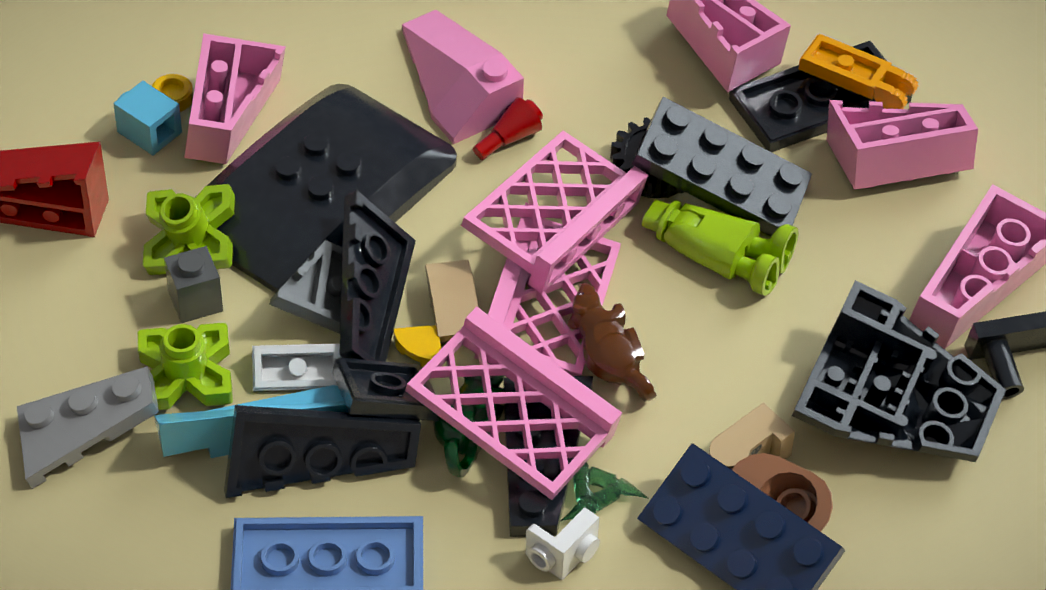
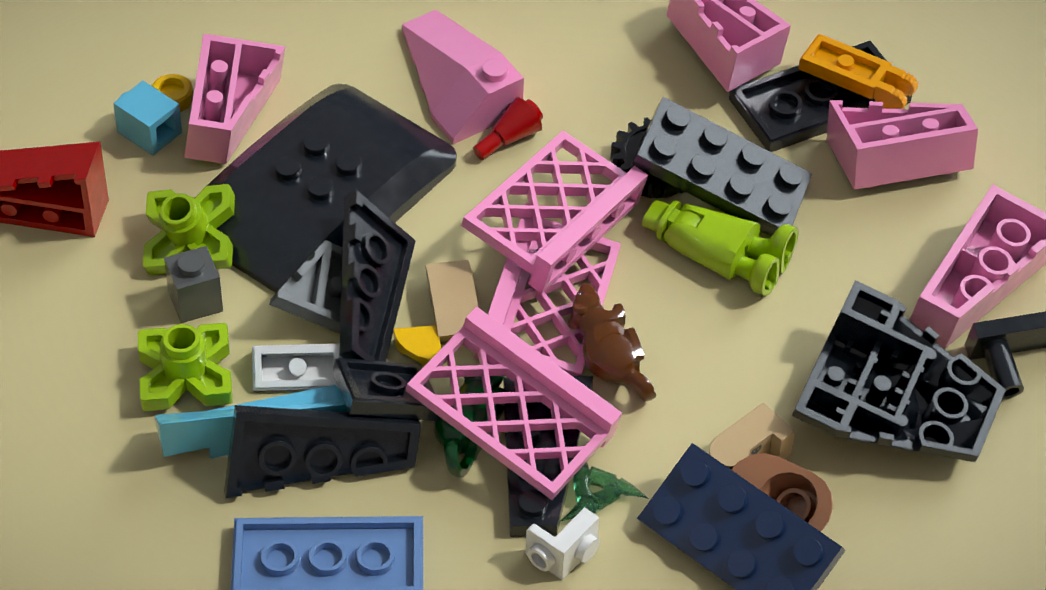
light grey wing [17,366,159,489] -> none

